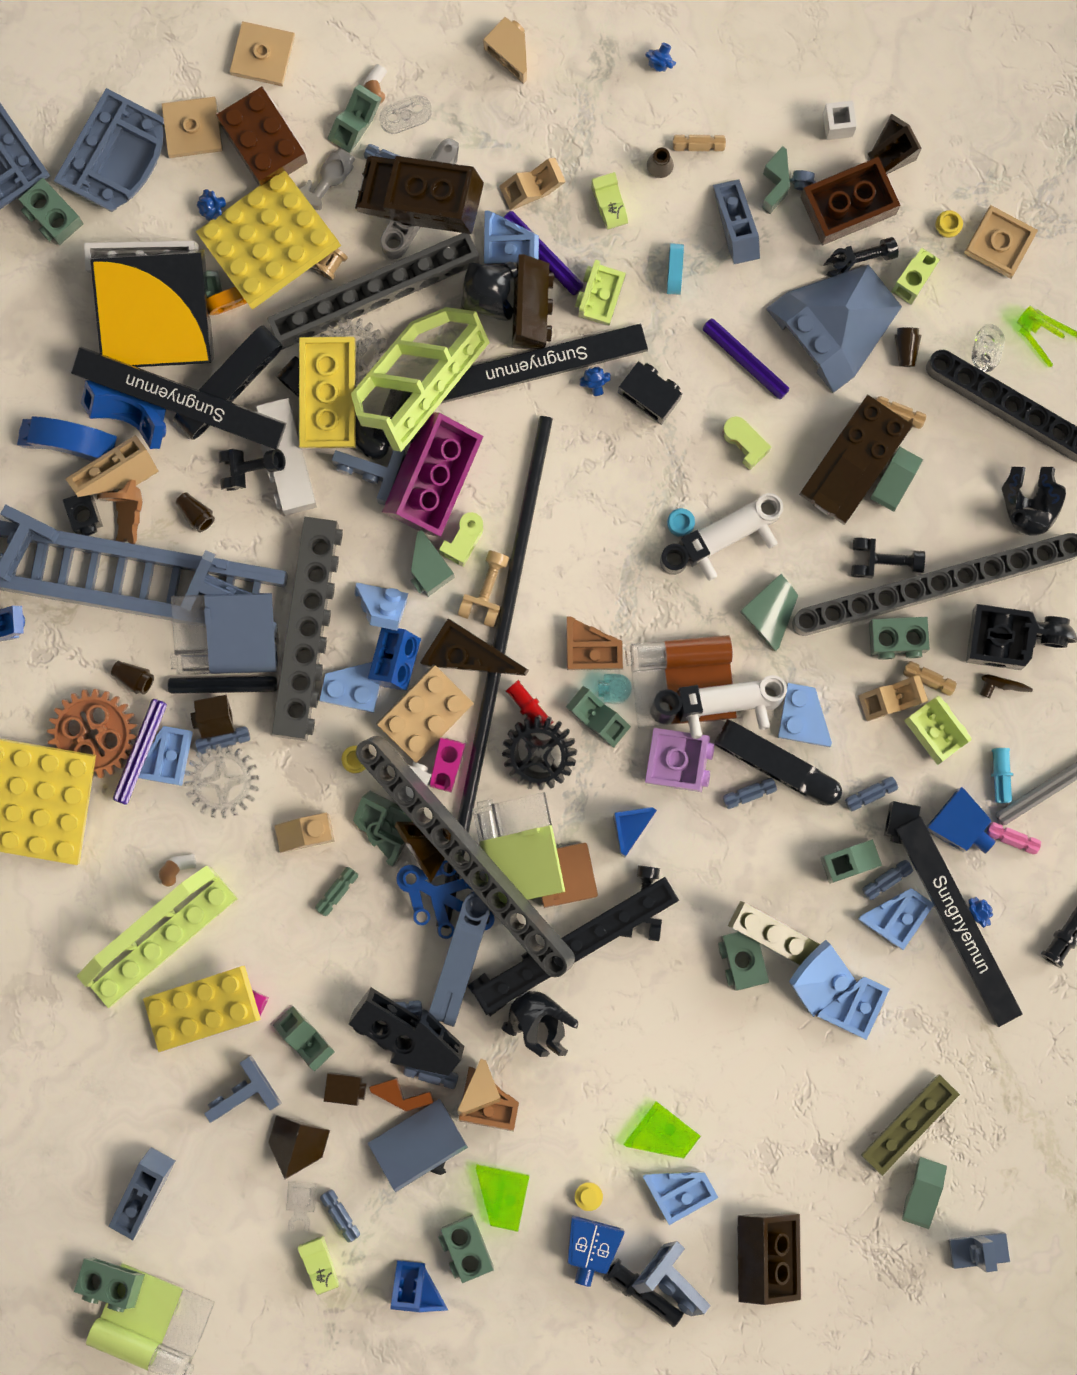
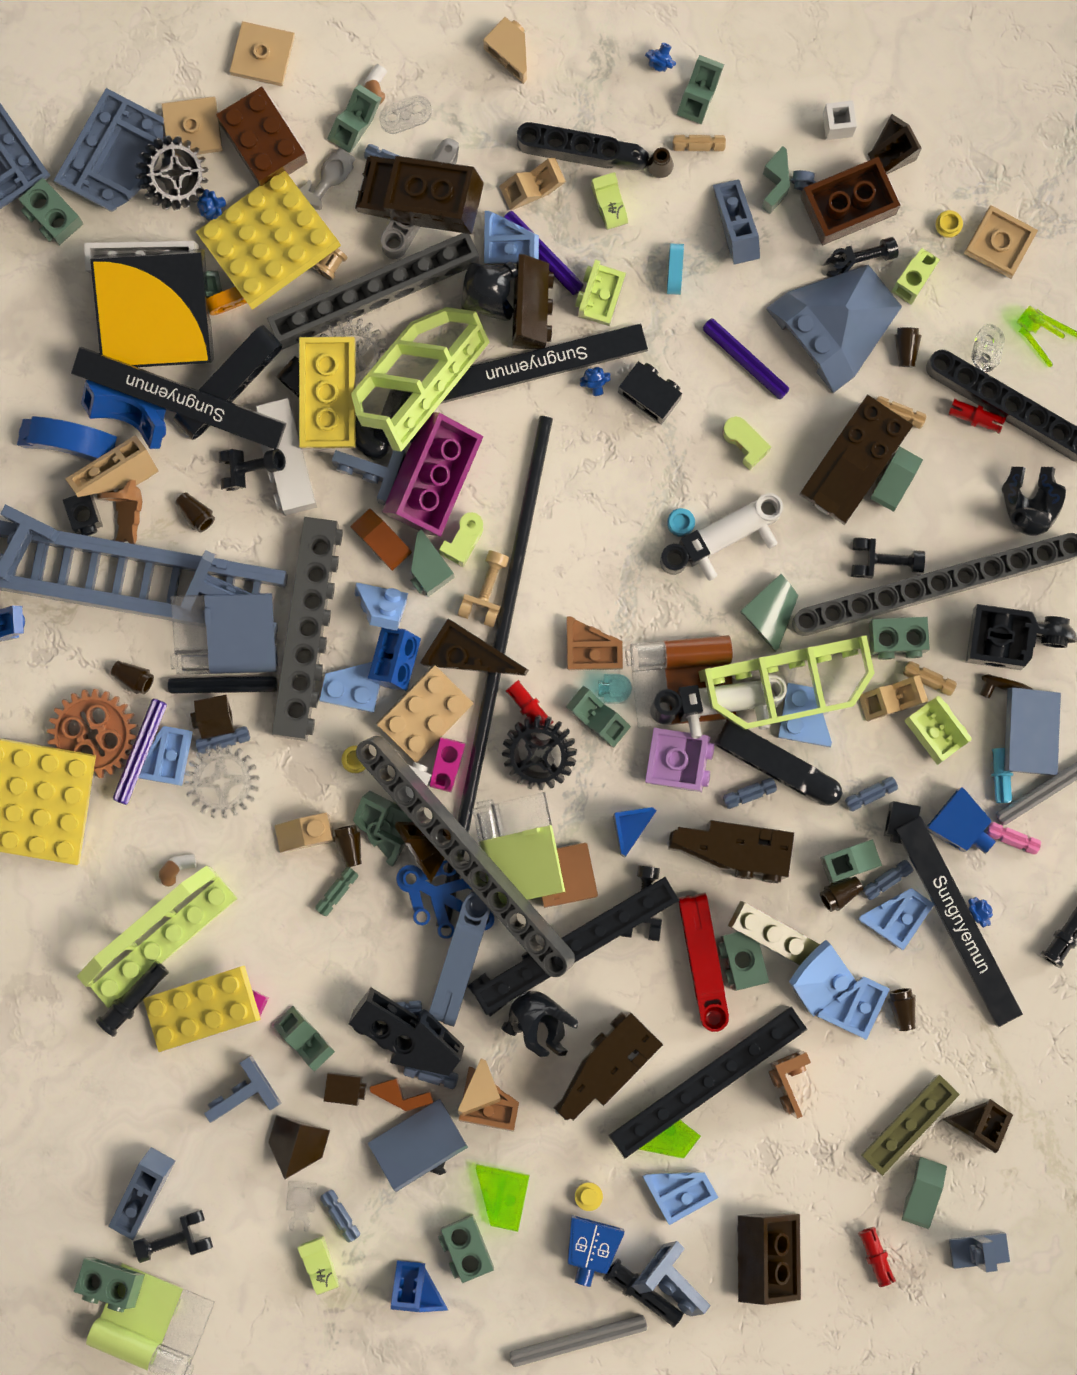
none -> black pin [96,960,169,1037]
none -> black bar [133,1210,213,1263]
none -> black gear [135,135,209,210]
none -> dark brown cone [333,825,362,867]
none -> dark orange slope [350,508,412,571]
none -> light grey axle [510,1315,647,1367]
none -> black piece [517,122,649,170]
none -> dark brown piece [553,1012,663,1121]
none -> black tile [608,1006,808,1159]
none -> dark brown piece [667,820,795,884]
none -> sand green slope [677,55,725,124]
none -> red piece [678,892,729,1032]
none -> yellowish green plate [698,635,875,730]
none -> medium nougat bracket [768,1050,811,1119]
none -> dark brown cone [820,876,863,912]
none -> red pin [858,1227,896,1287]
none -> dark brown cone [888,988,916,1031]
none -> dark brown slope [943,1099,1013,1153]
none -> red pin [948,398,1006,434]
none -> sand blue tile [1004,688,1061,776]

